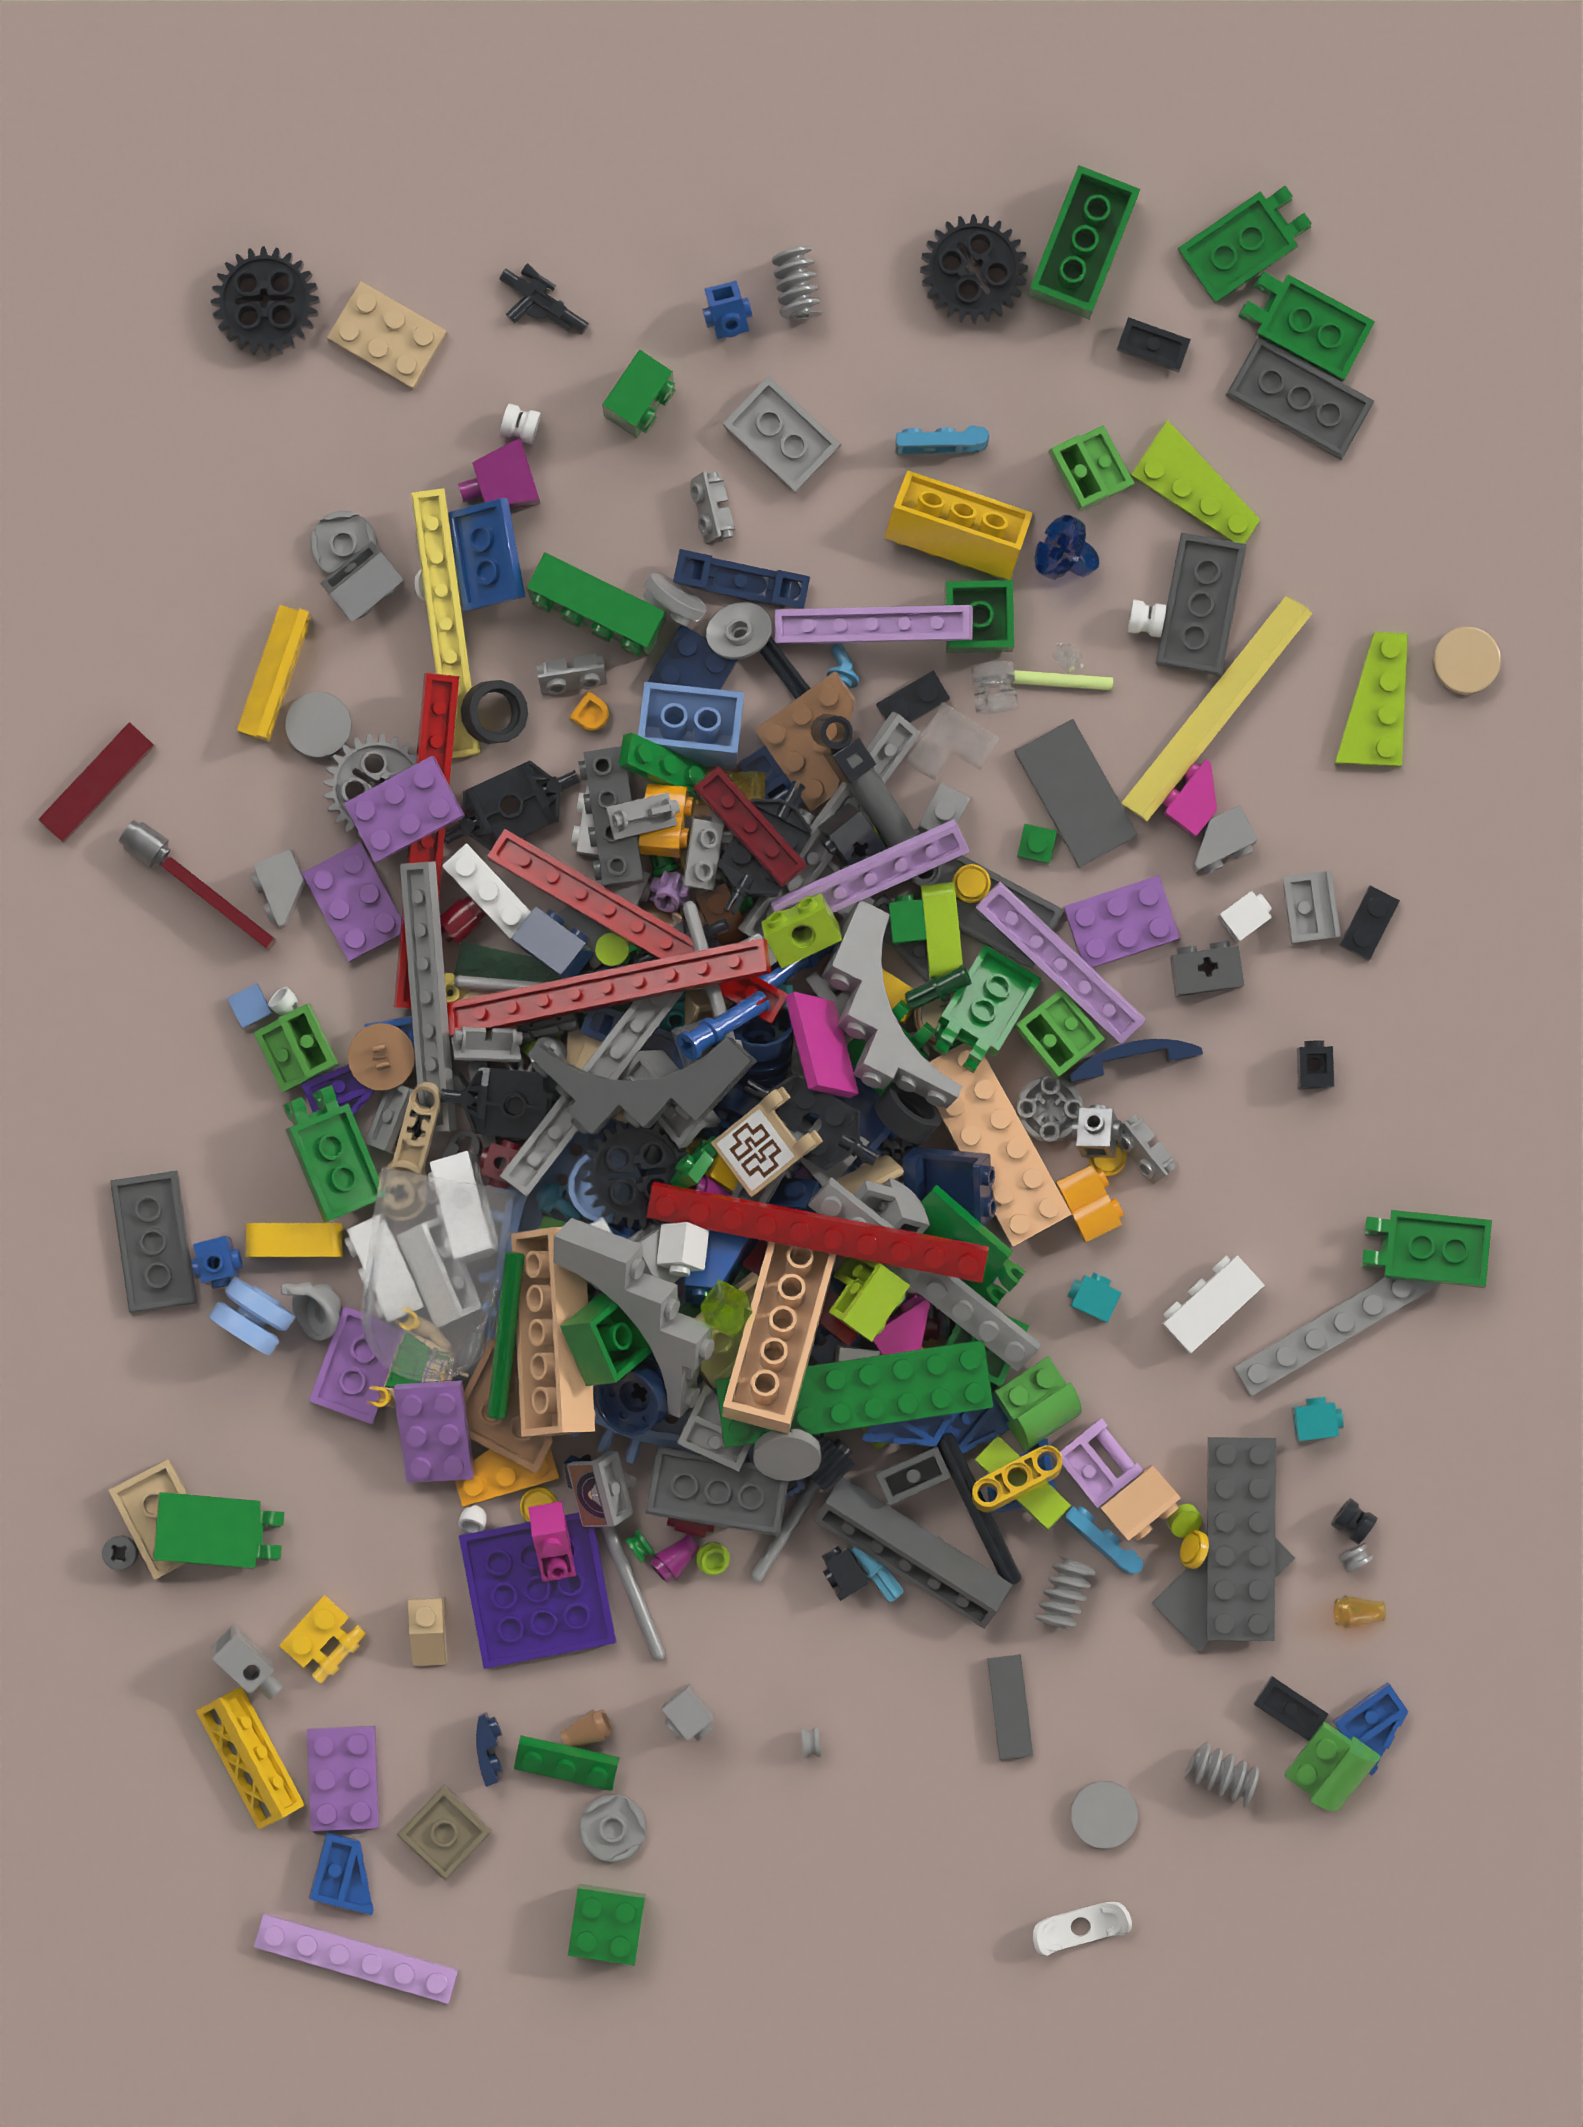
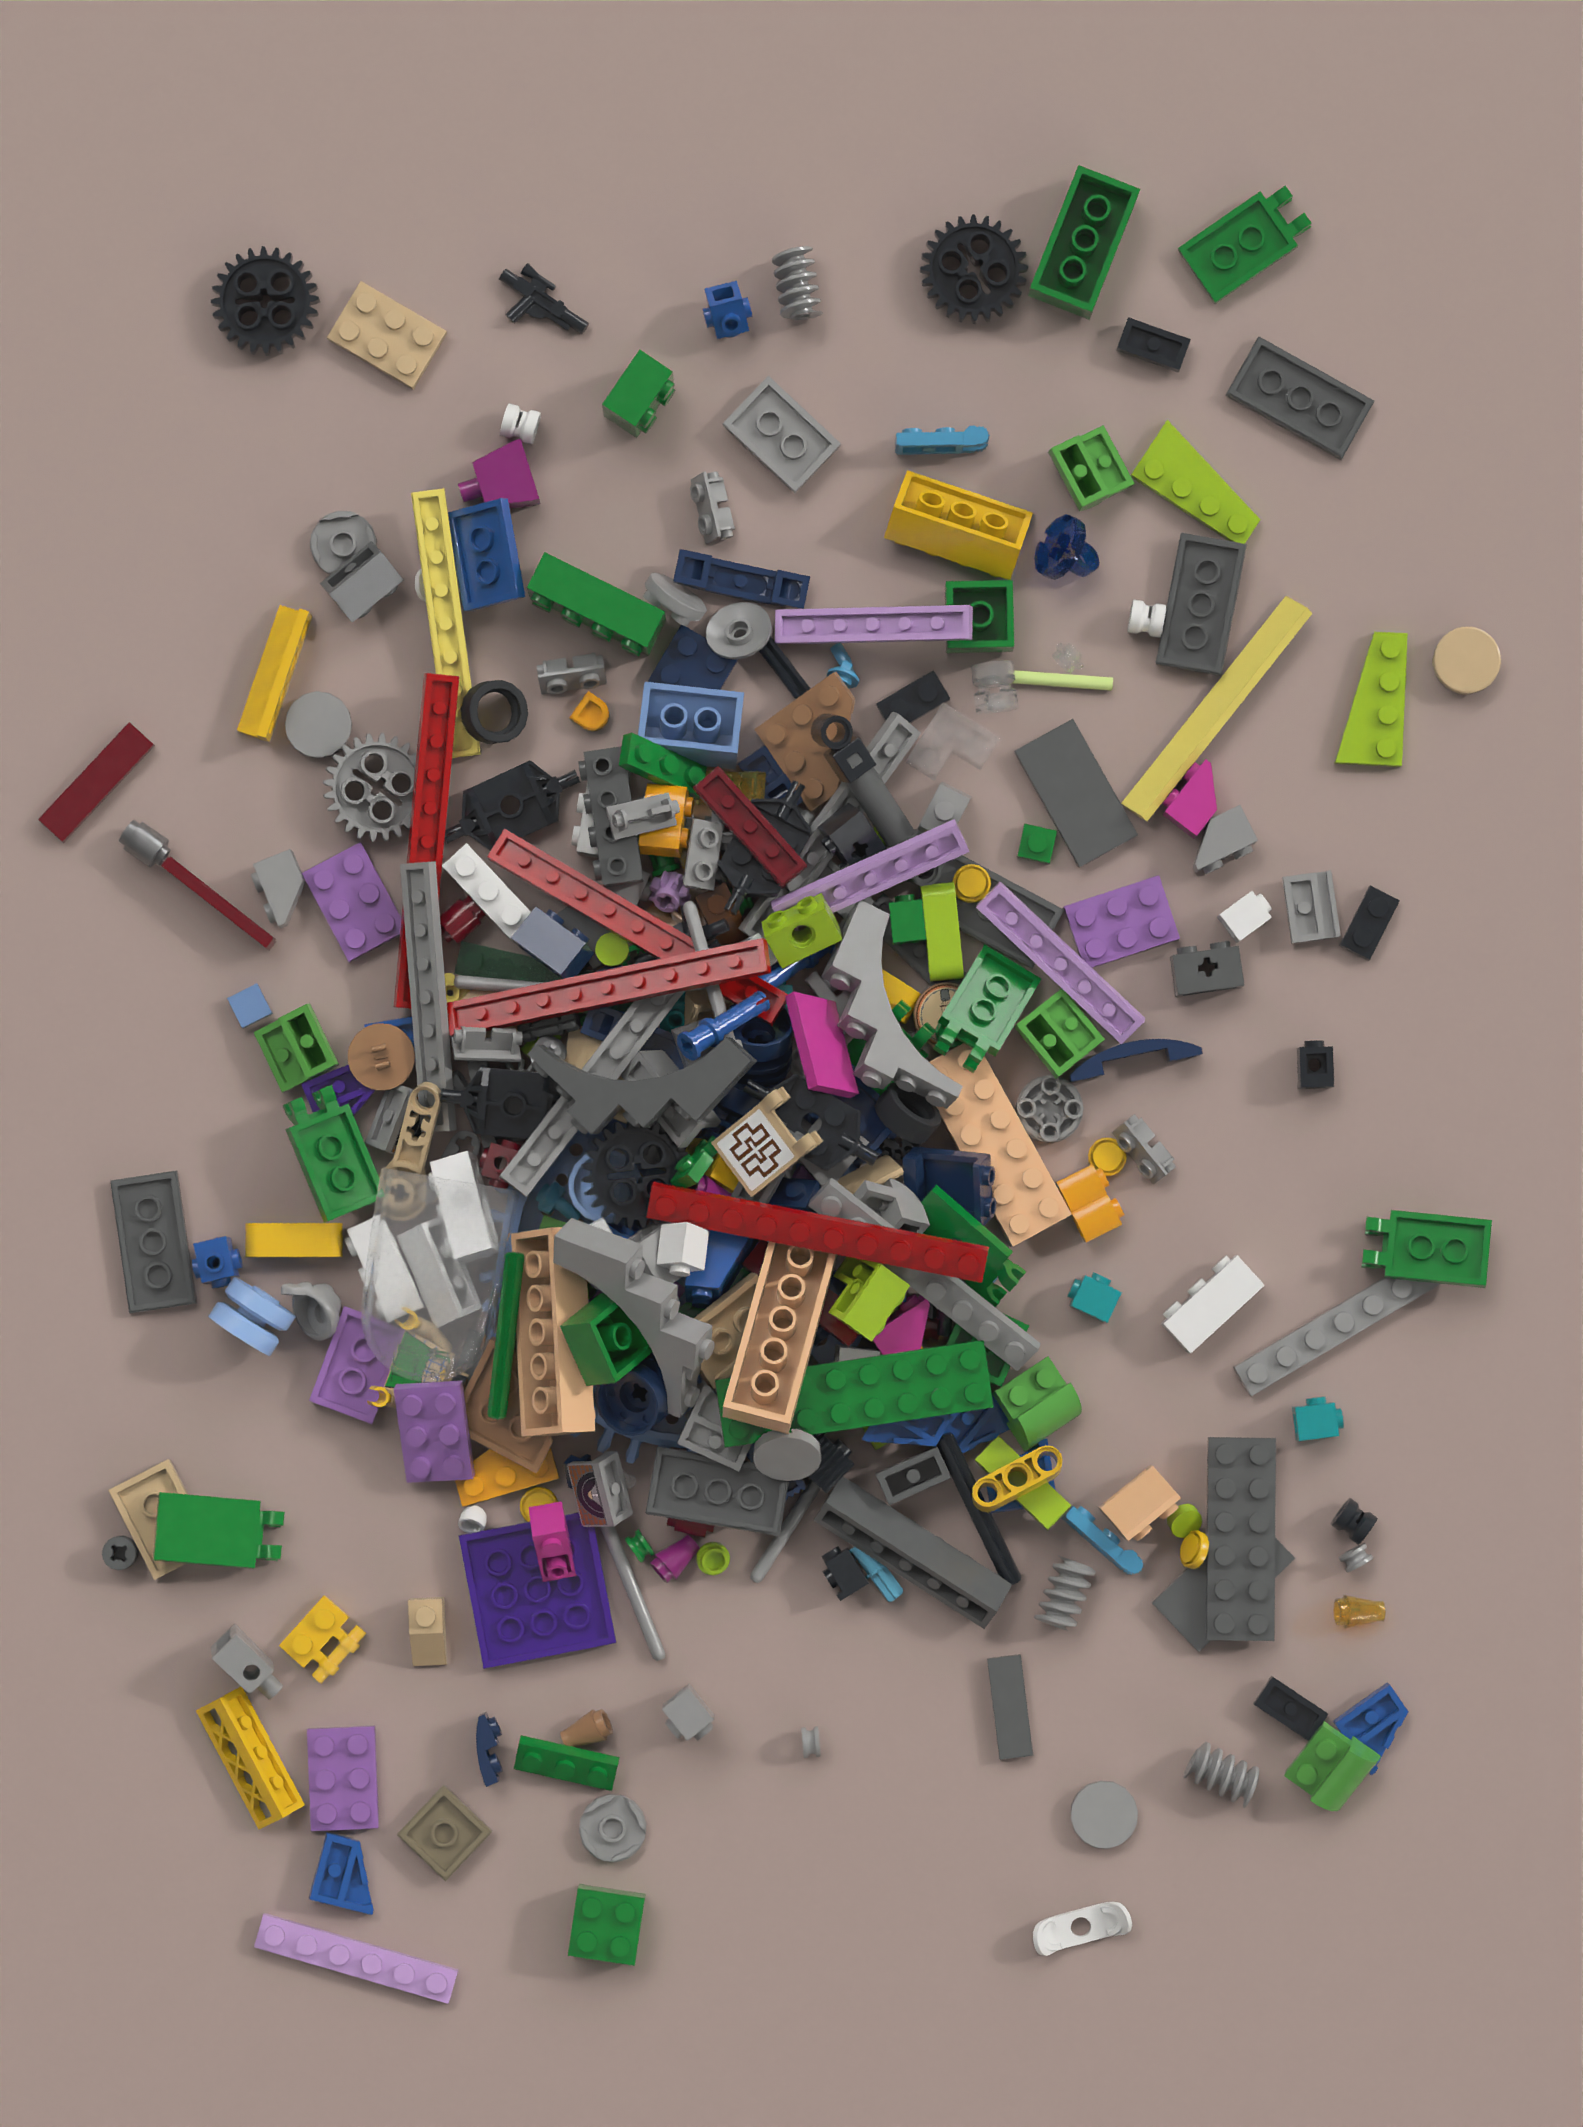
white hinge [268,987,298,1016] -> none
medium lavender plate [344,756,465,863] -> none
clear neon green brick [700,1279,753,1339] -> none
dark green axle [905,964,972,1010] -> none
lavender plate [1059,1418,1144,1508] -> none
flat silver brick [1072,1104,1122,1158] -> none
green tile [1238,271,1375,382] -> none

